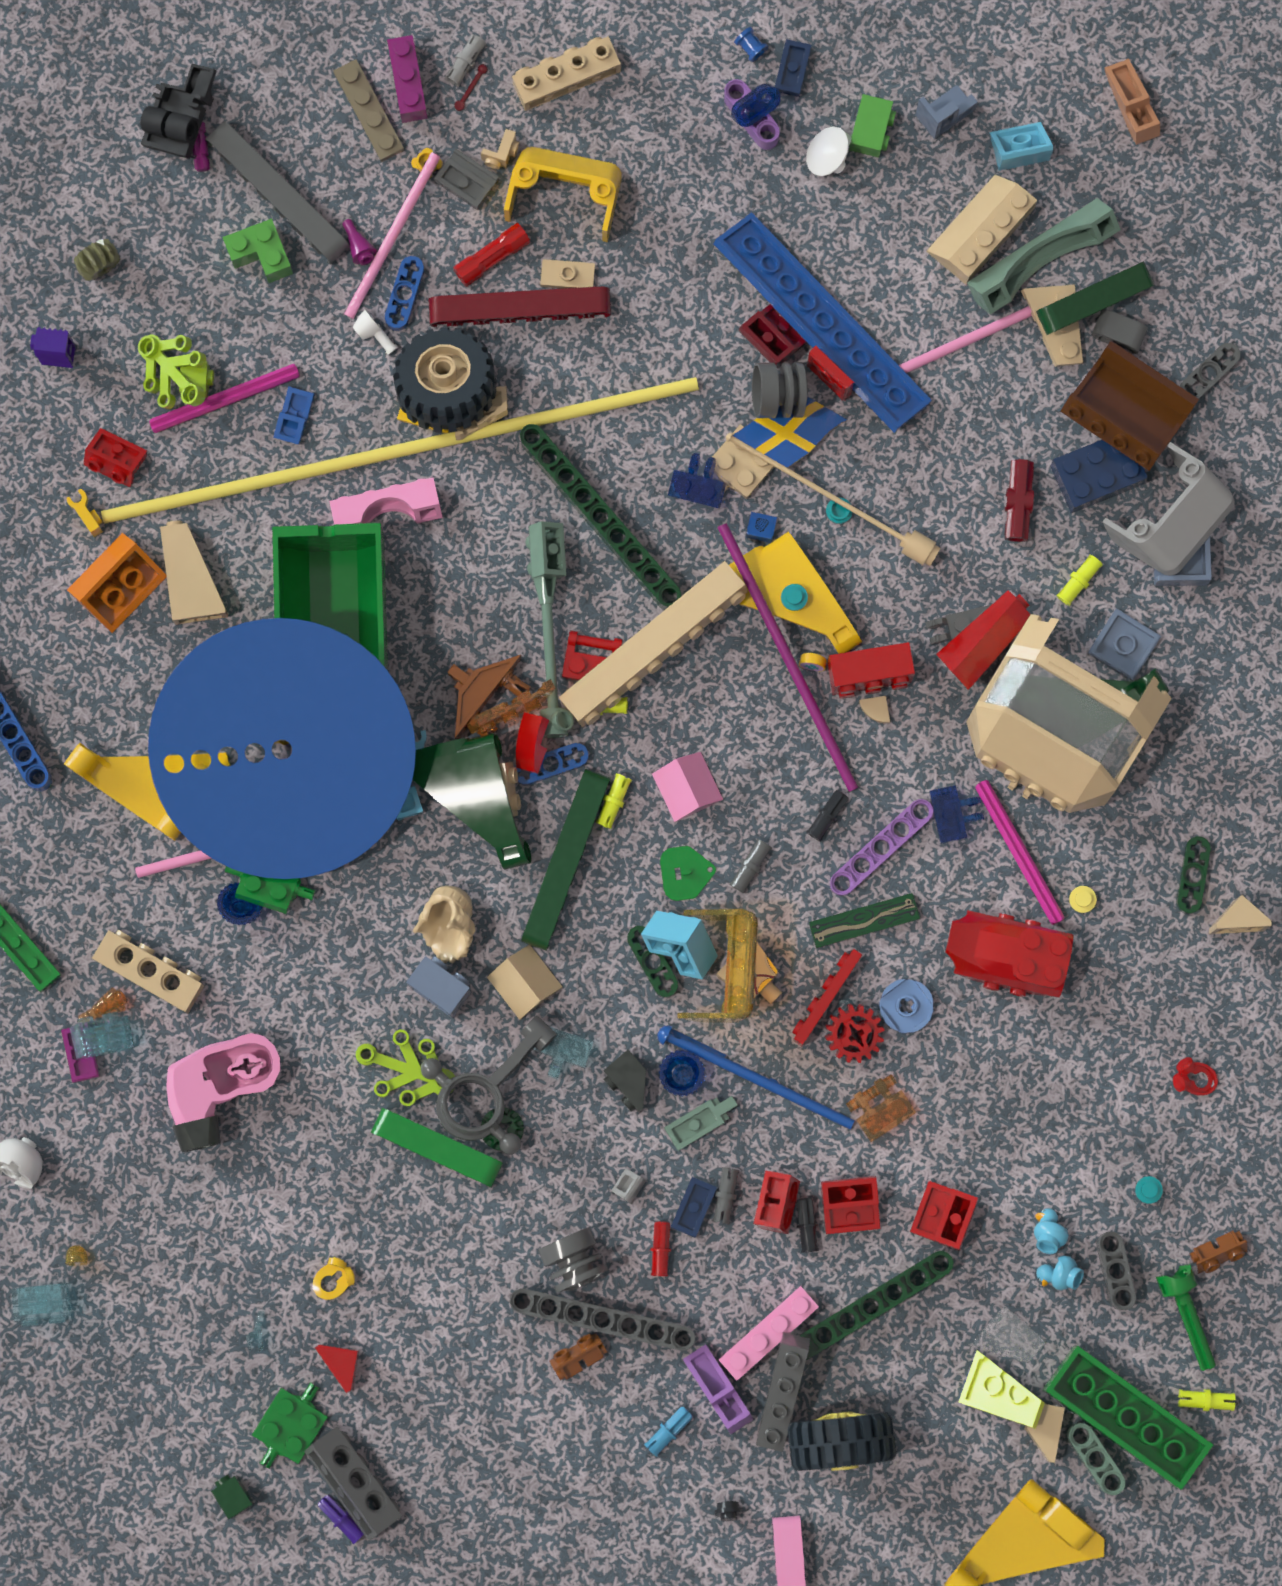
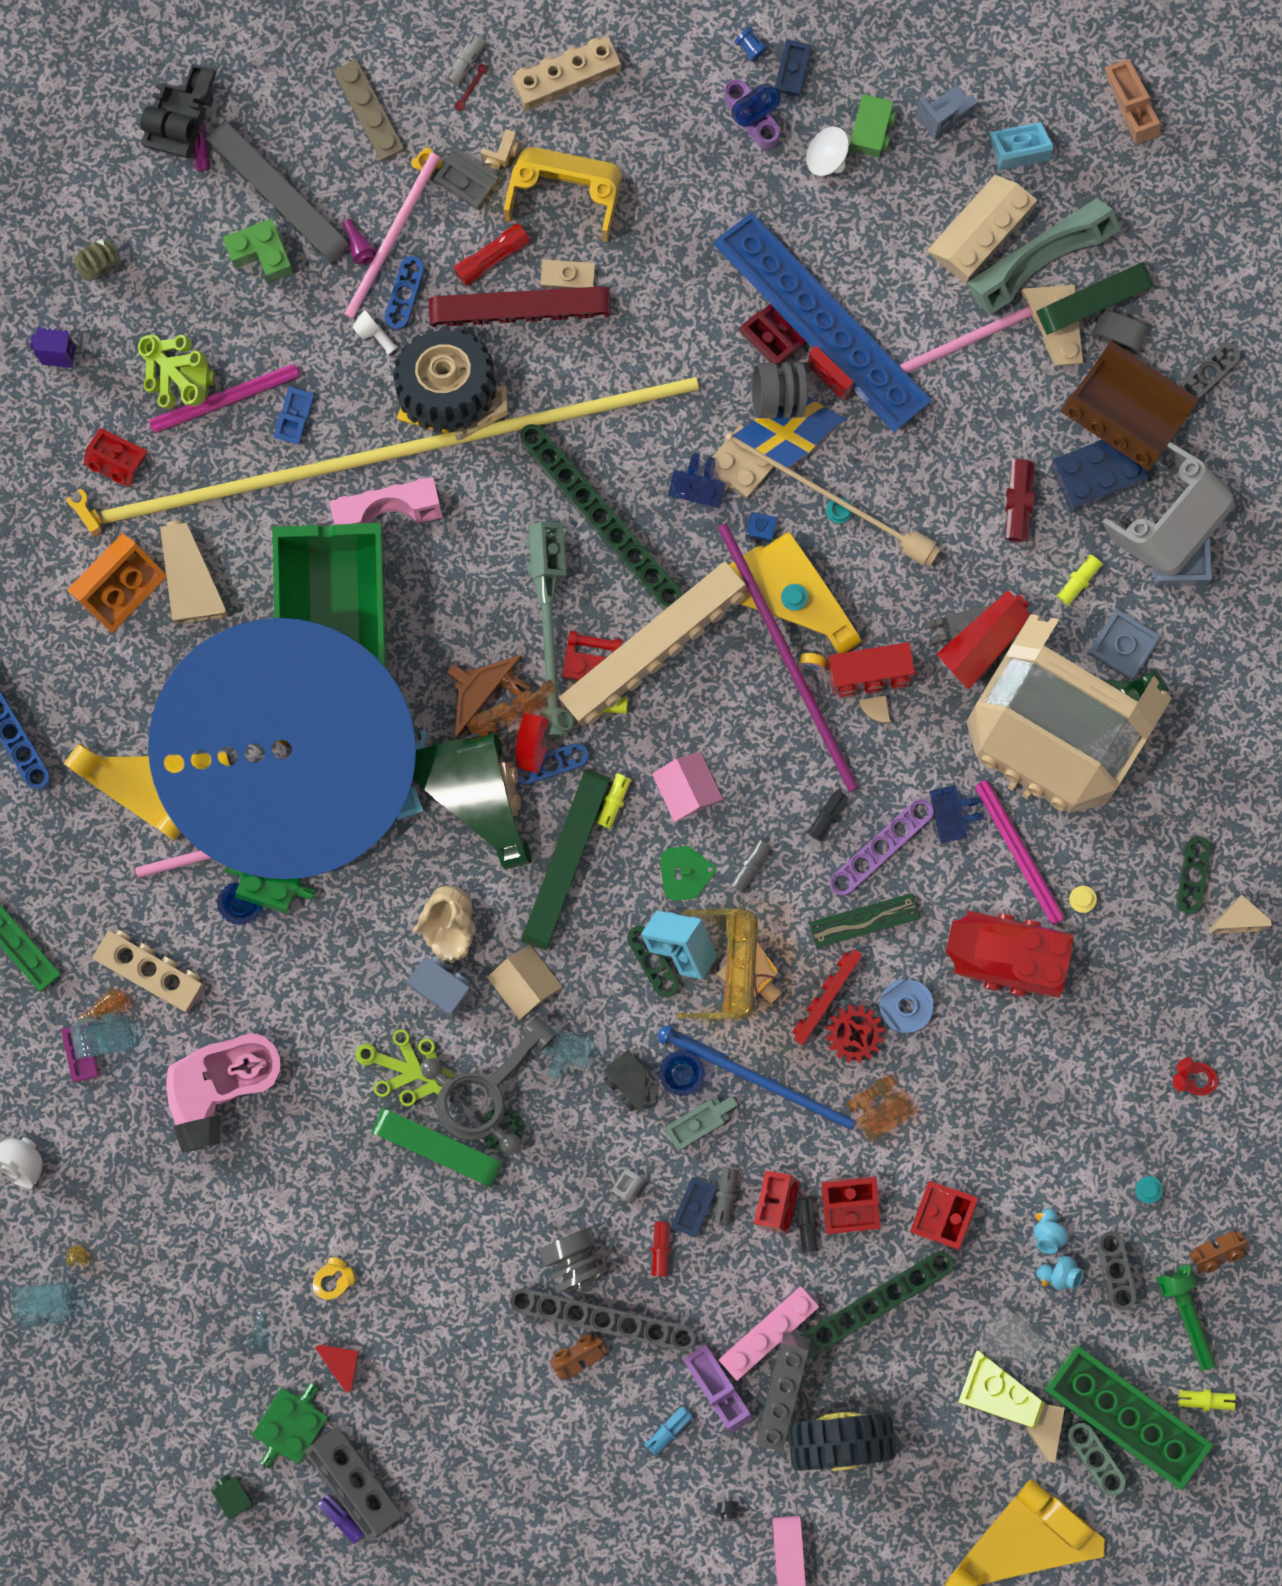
magenta arch [387,35,428,123] -> none

